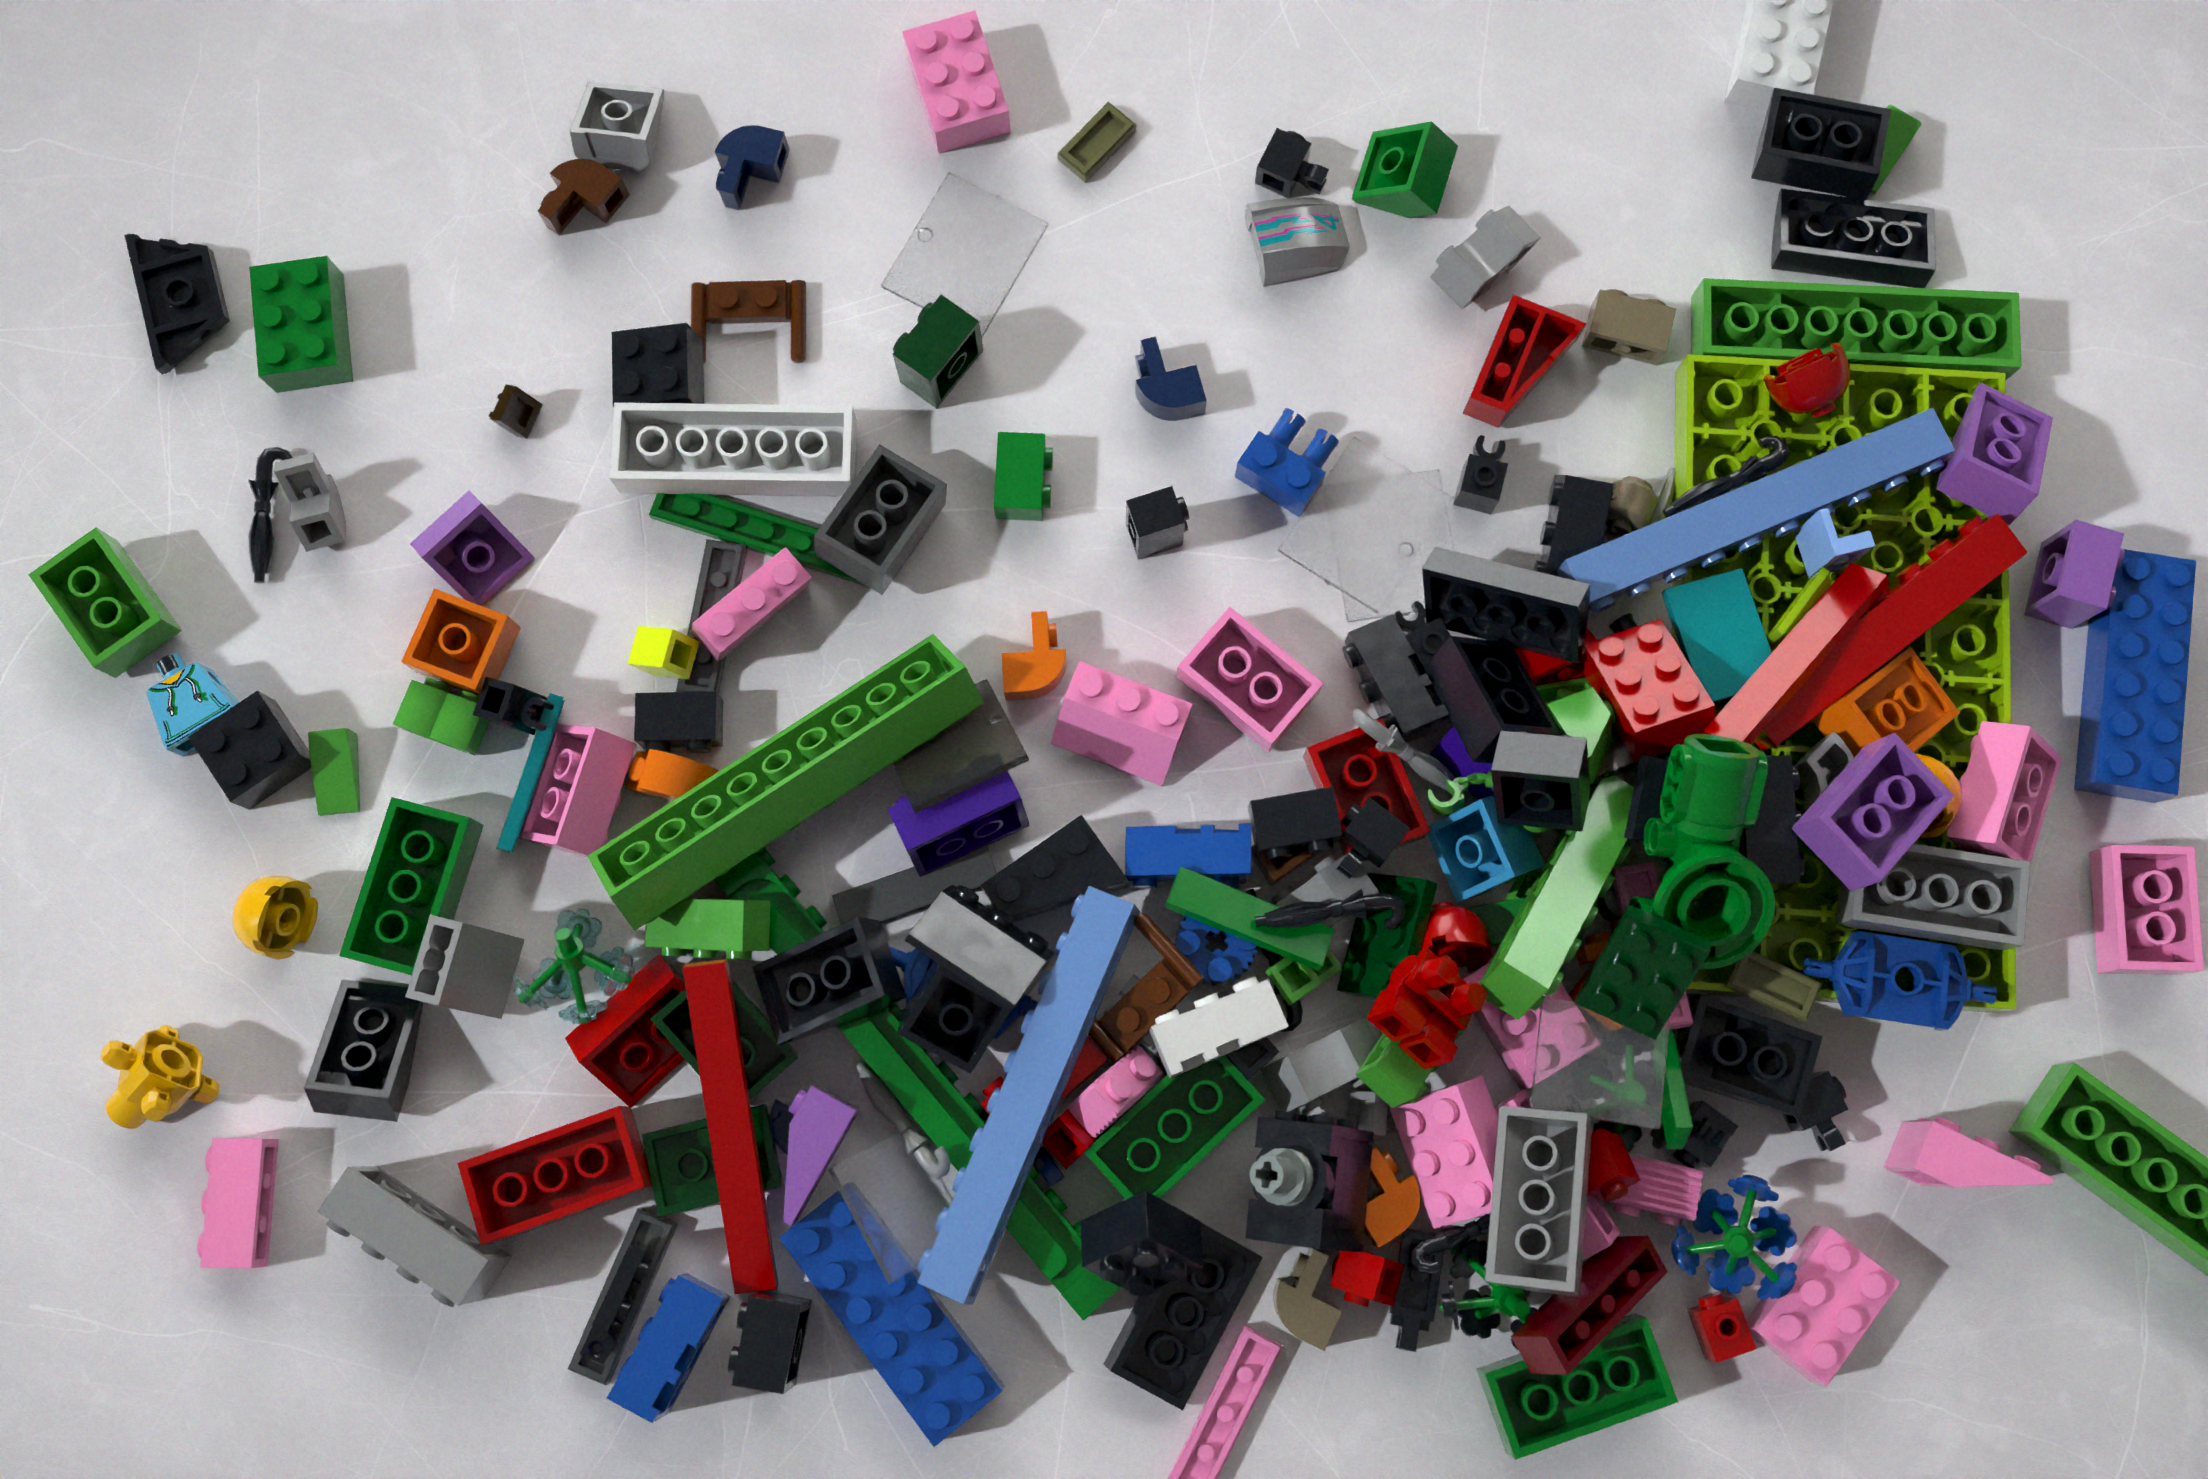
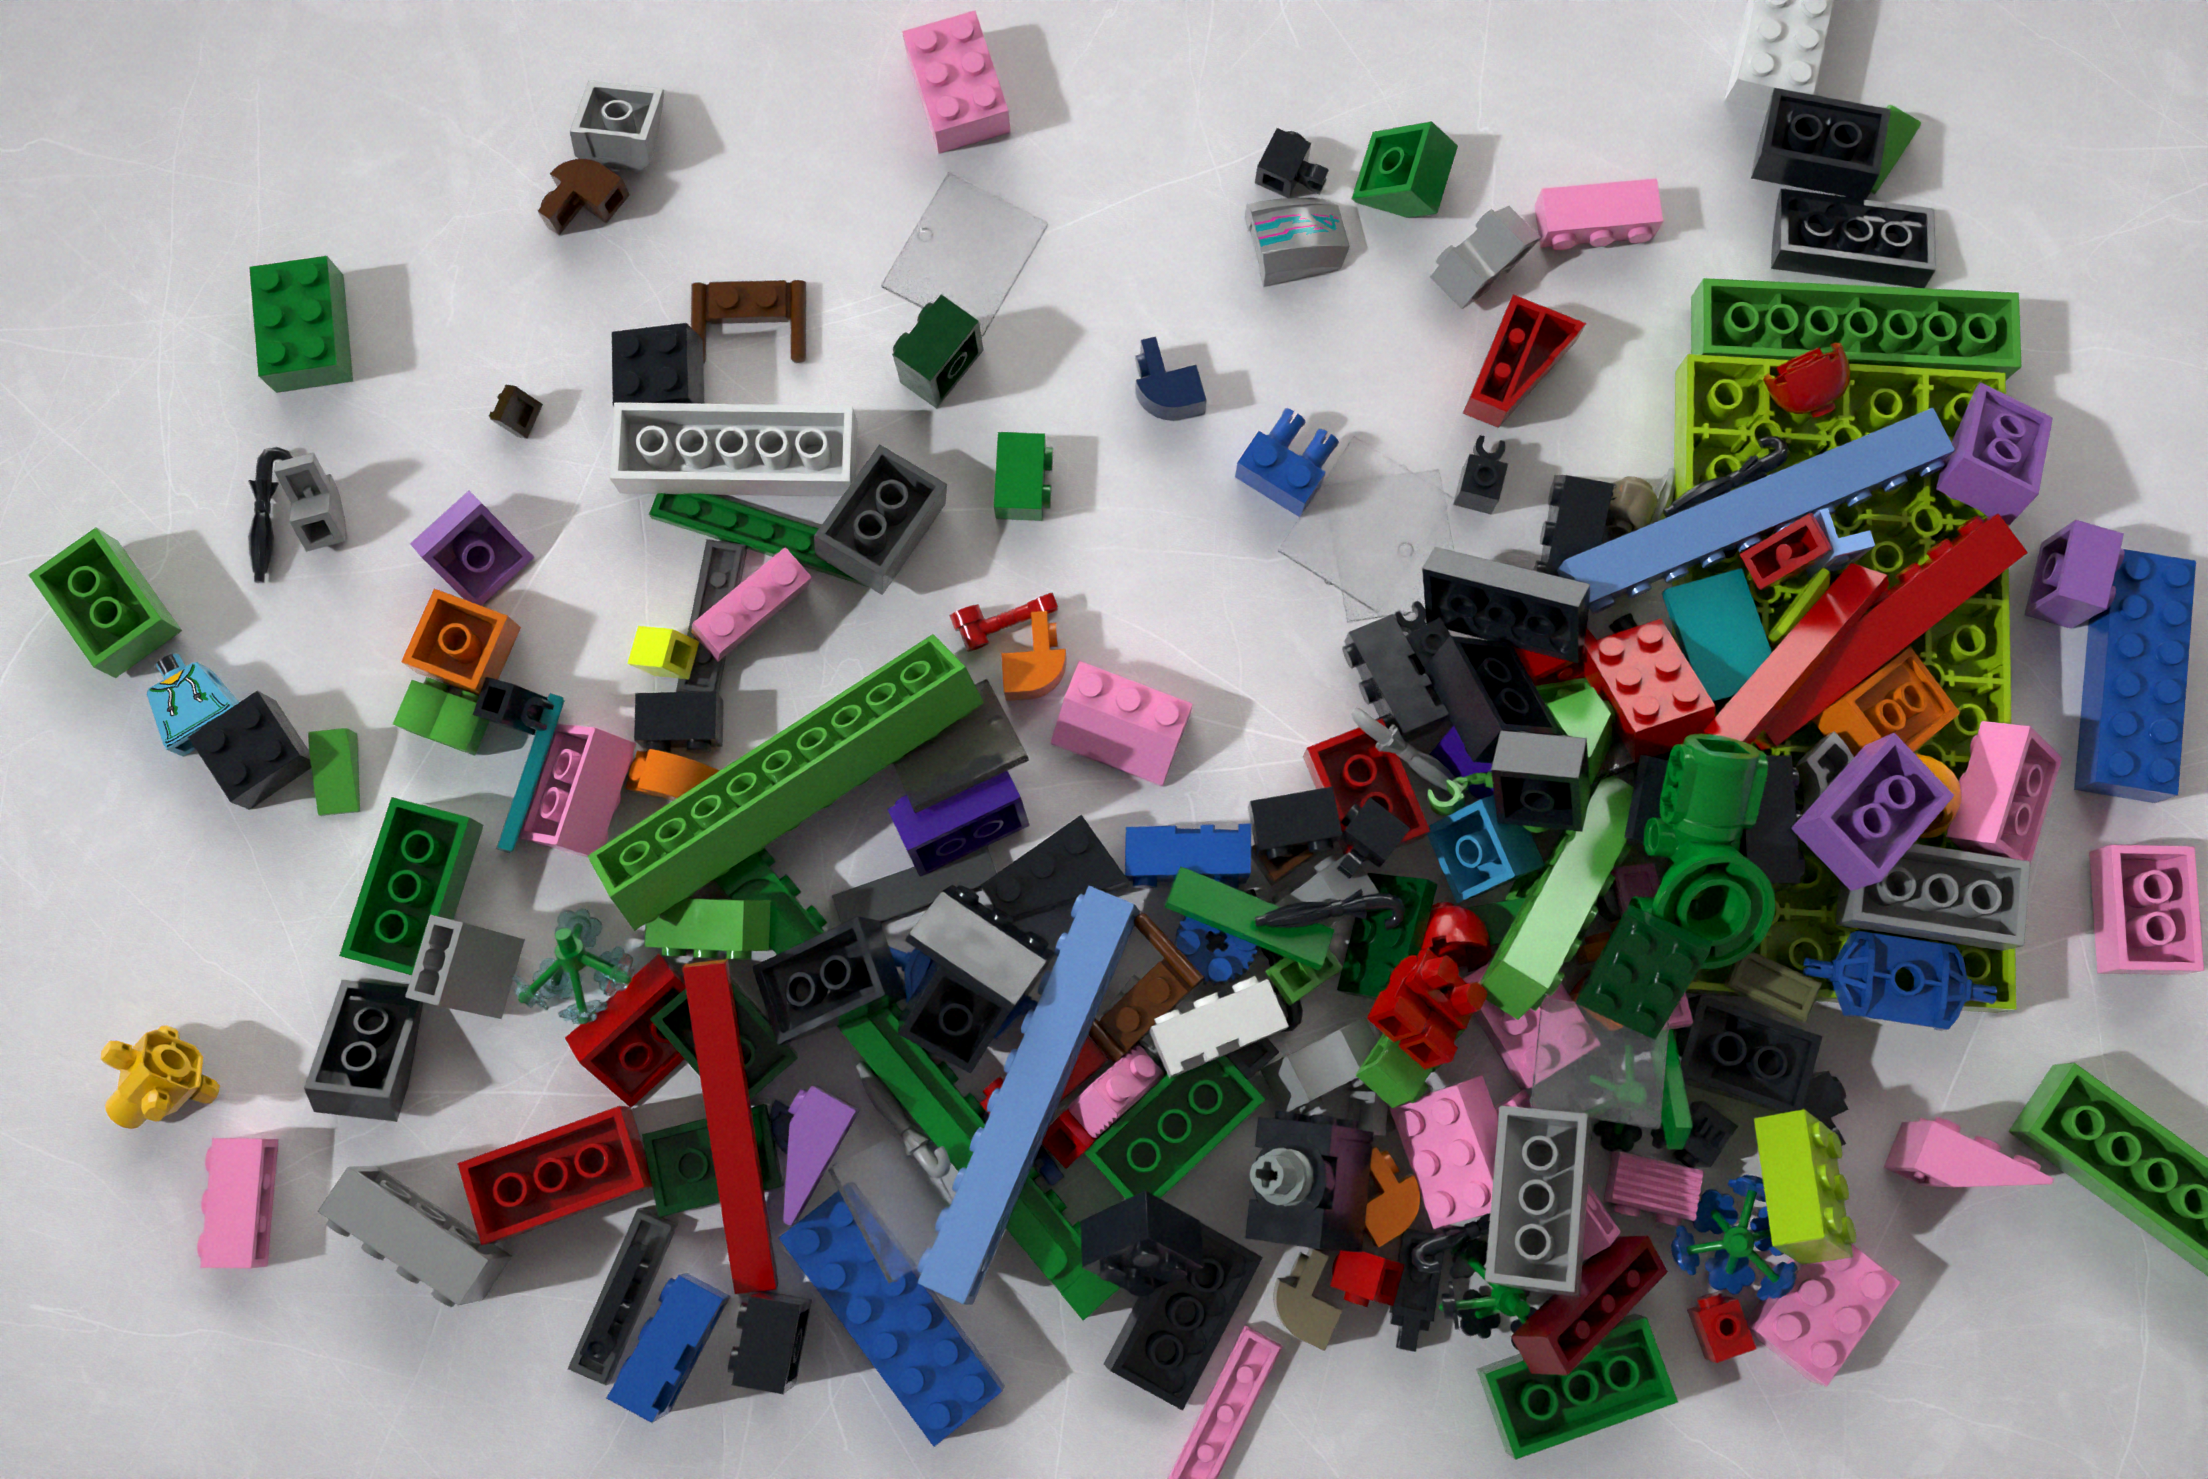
black wing [125,234,230,374] -> none
yellow cylinder [232,875,318,960] -> none
dark blue brick [715,125,790,210] -> none
olive tile [1057,101,1136,183] -> none
black brick [1126,486,1190,560] -> none
bright pink brick [1176,607,1323,753] -> none
dark tan brick [1581,289,1676,365] -> none
red brick [1587,1128,1640,1201] -> none
none -> red brick [950,592,1058,652]
none -> bright pink brick [1534,178,1663,250]
none -> red slope [1740,513,1833,590]
none -> lime brick [1754,1109,1856,1265]

